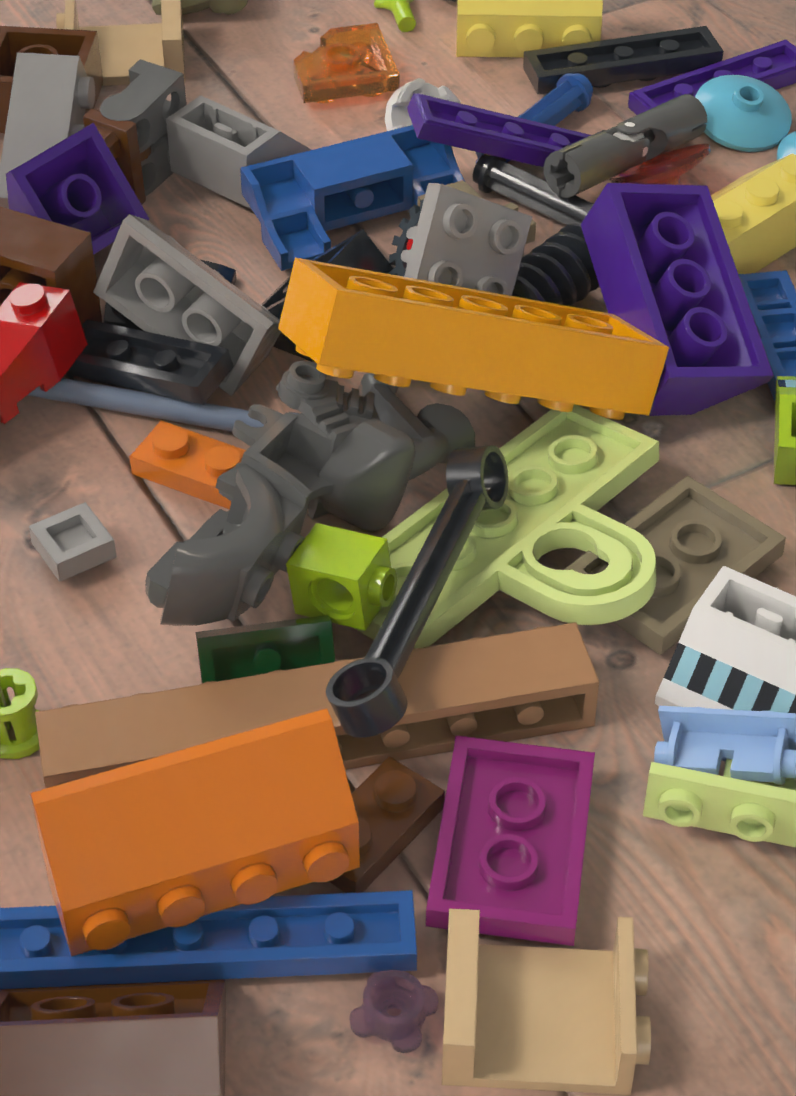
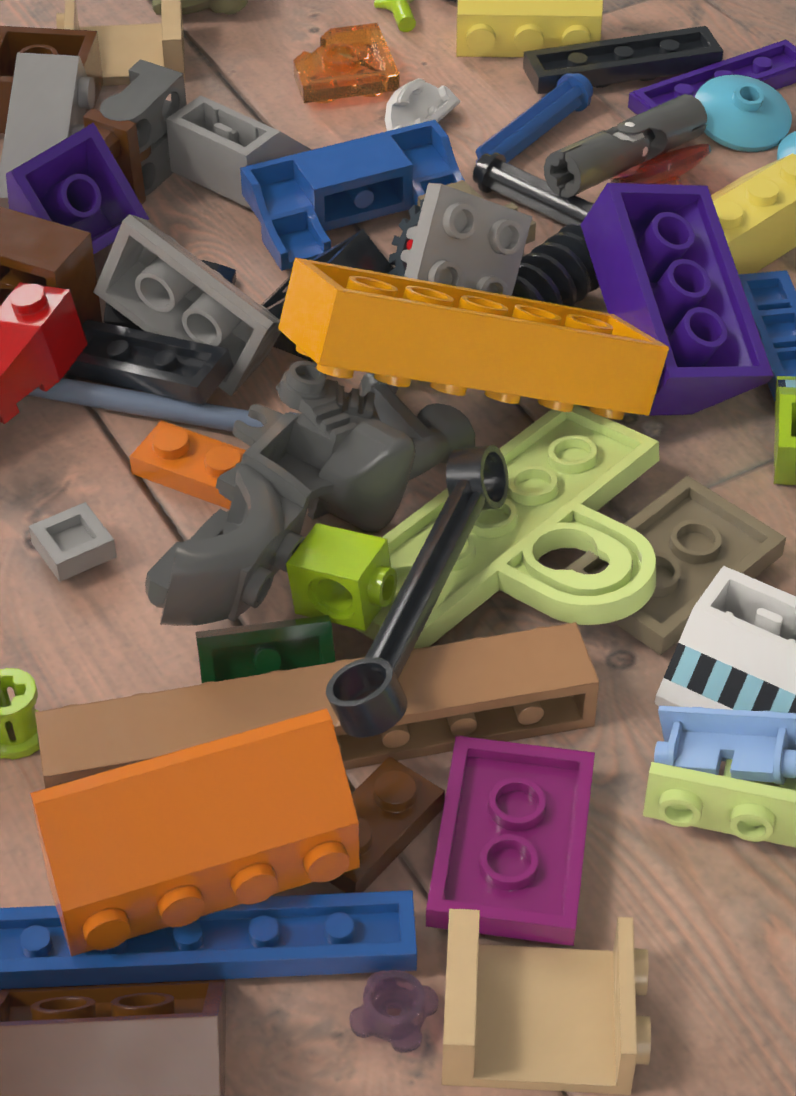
dark purple tile [407,93,591,167] -> none

